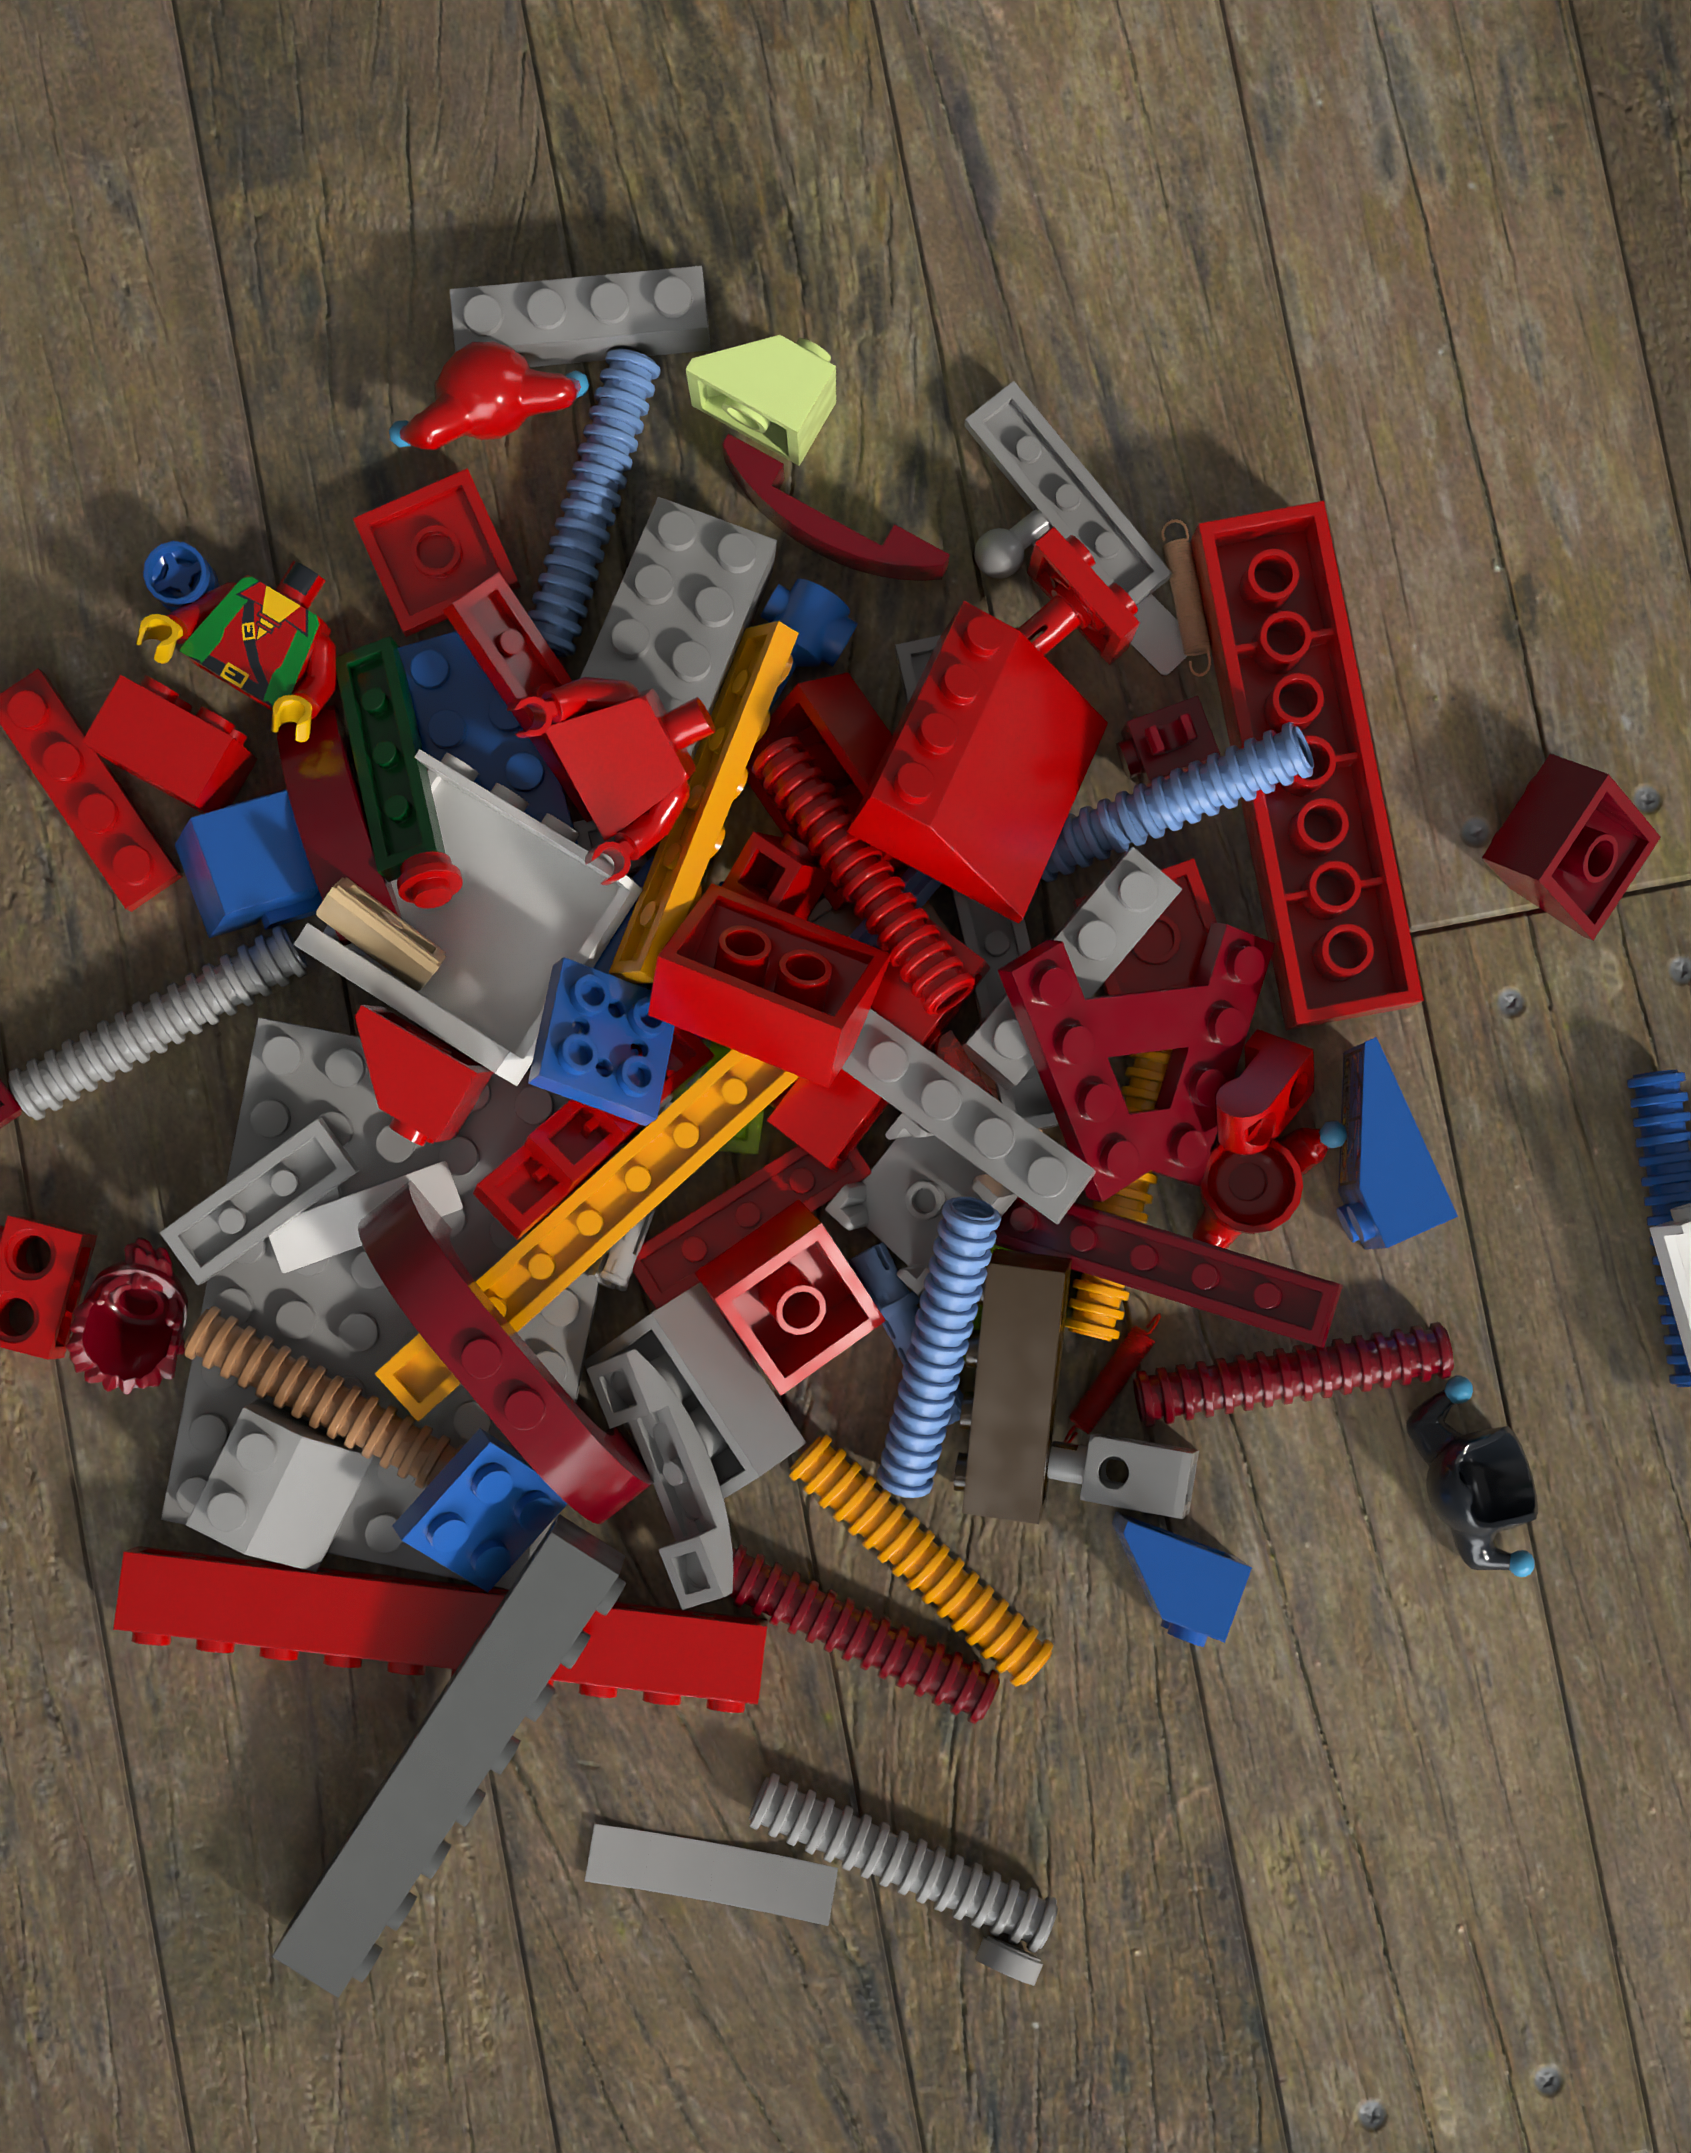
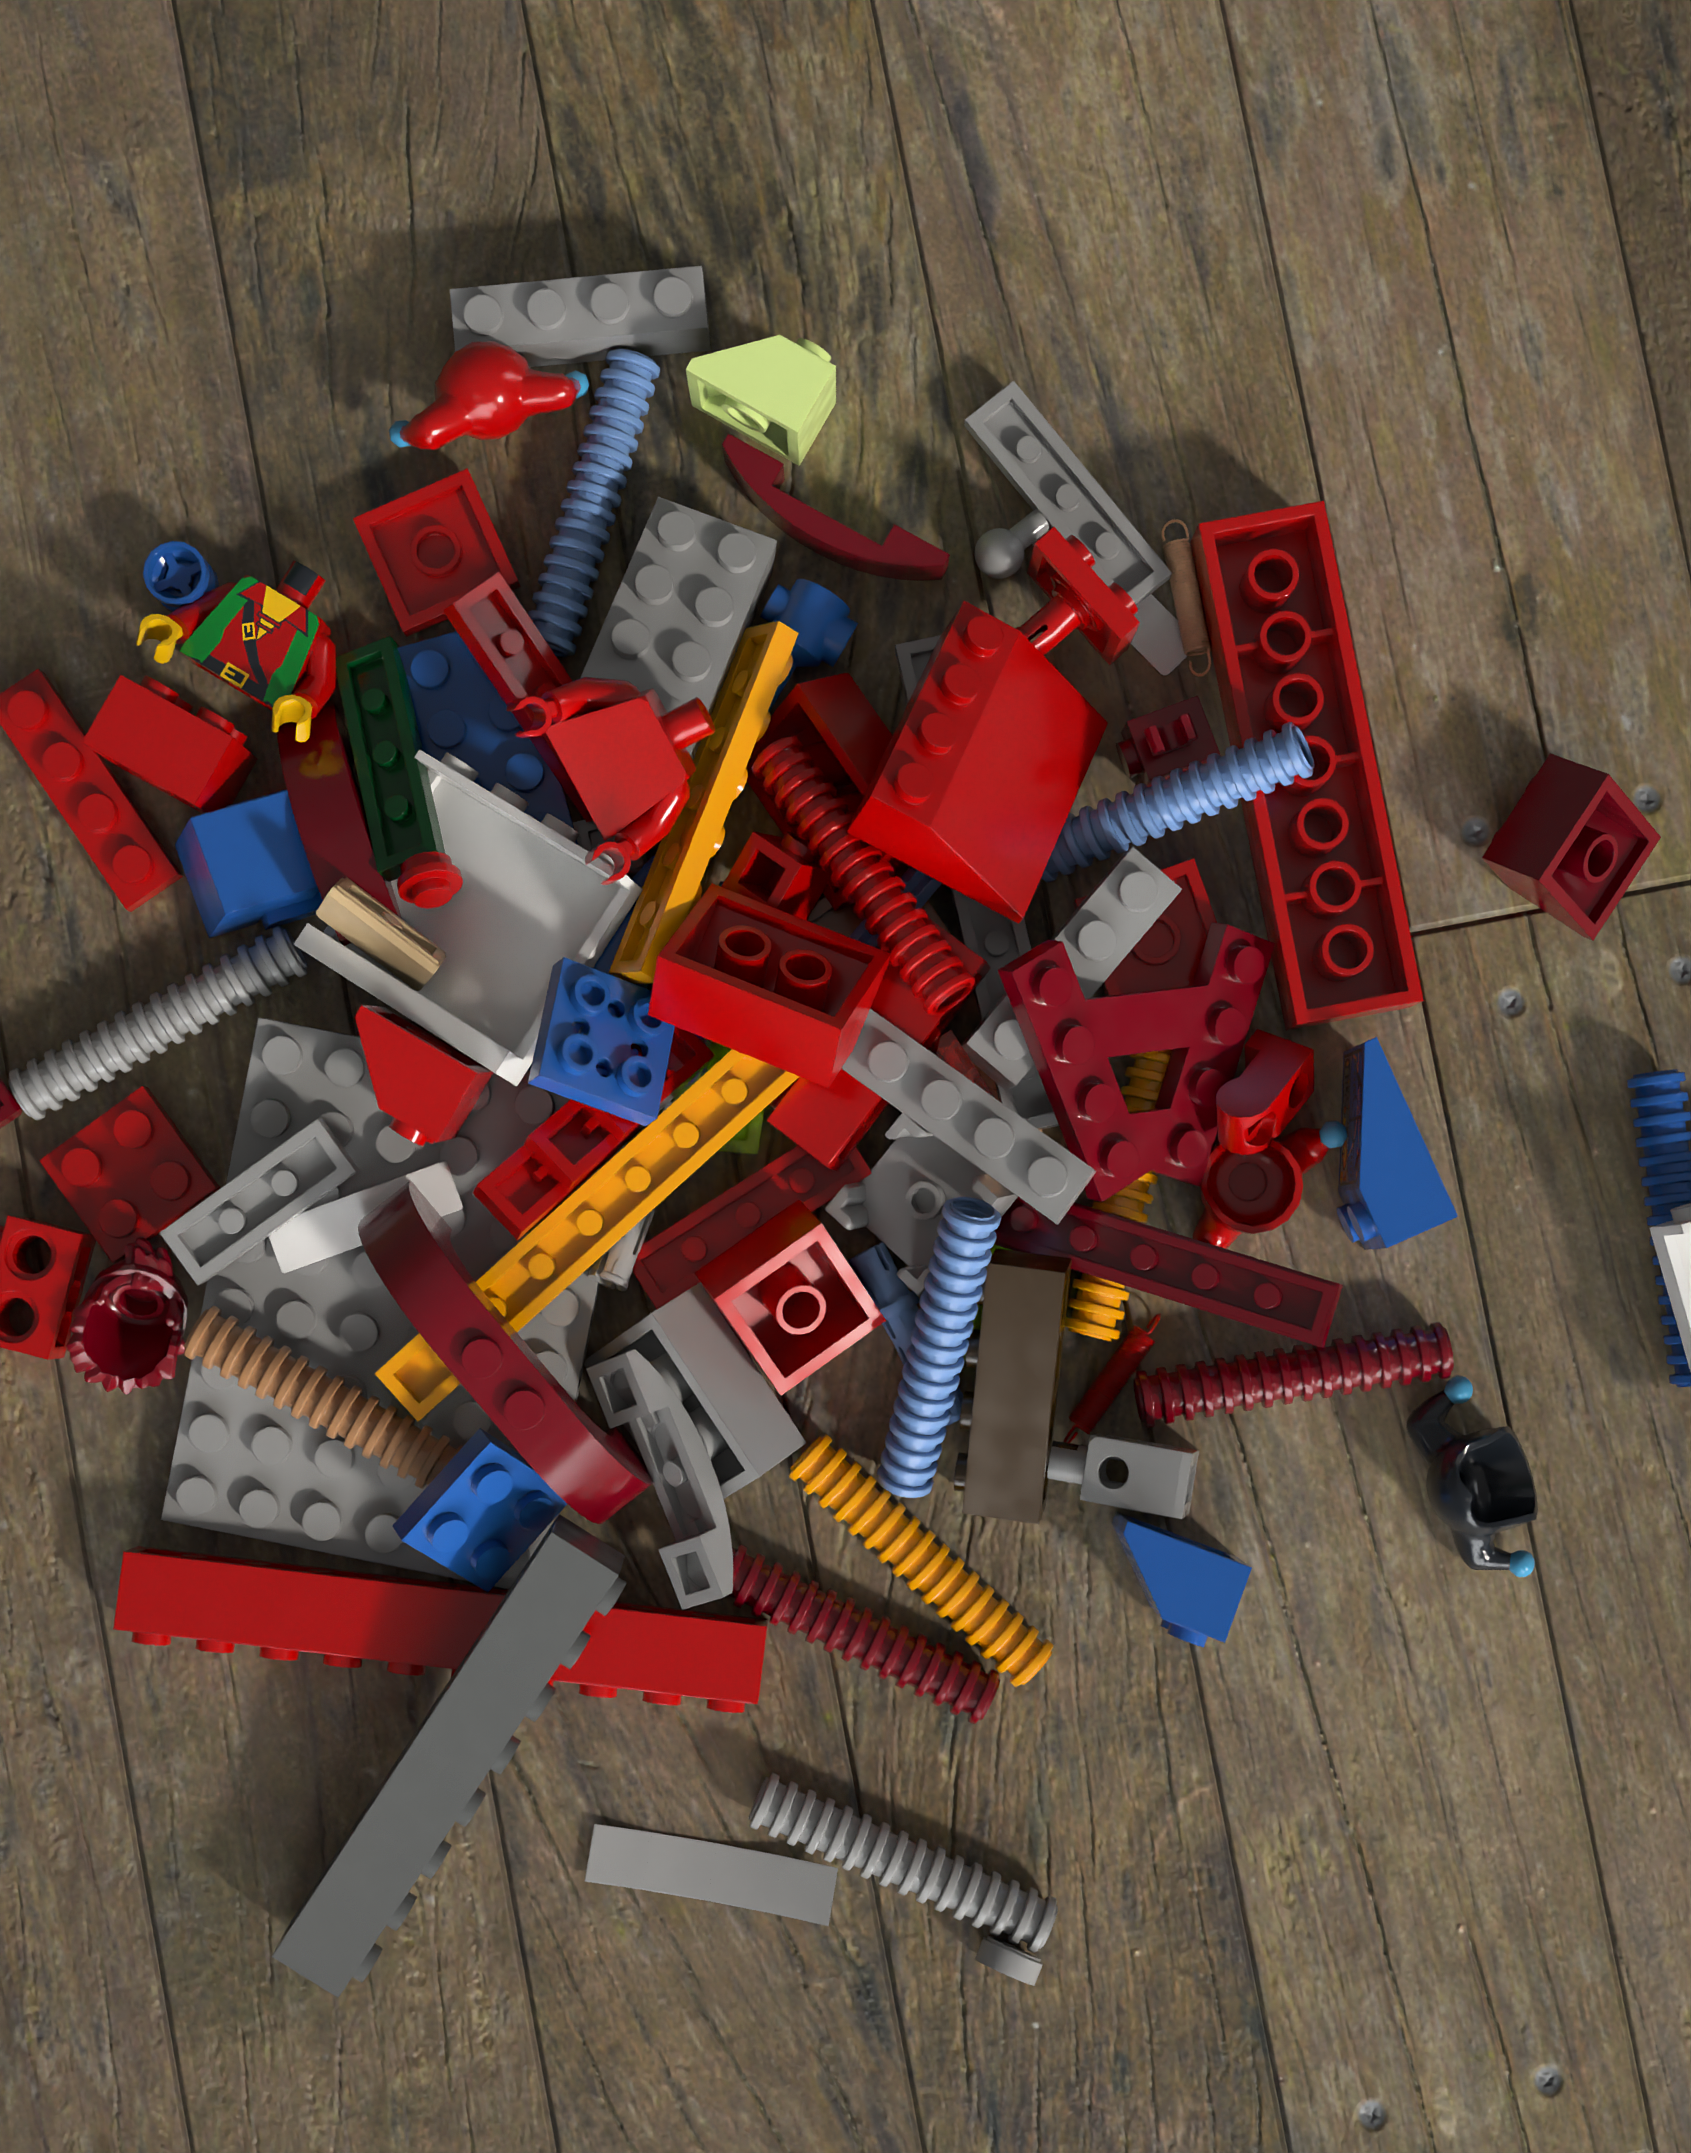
light grey slope [186,1398,375,1572] -> none
none -> red plate [39,1086,221,1263]

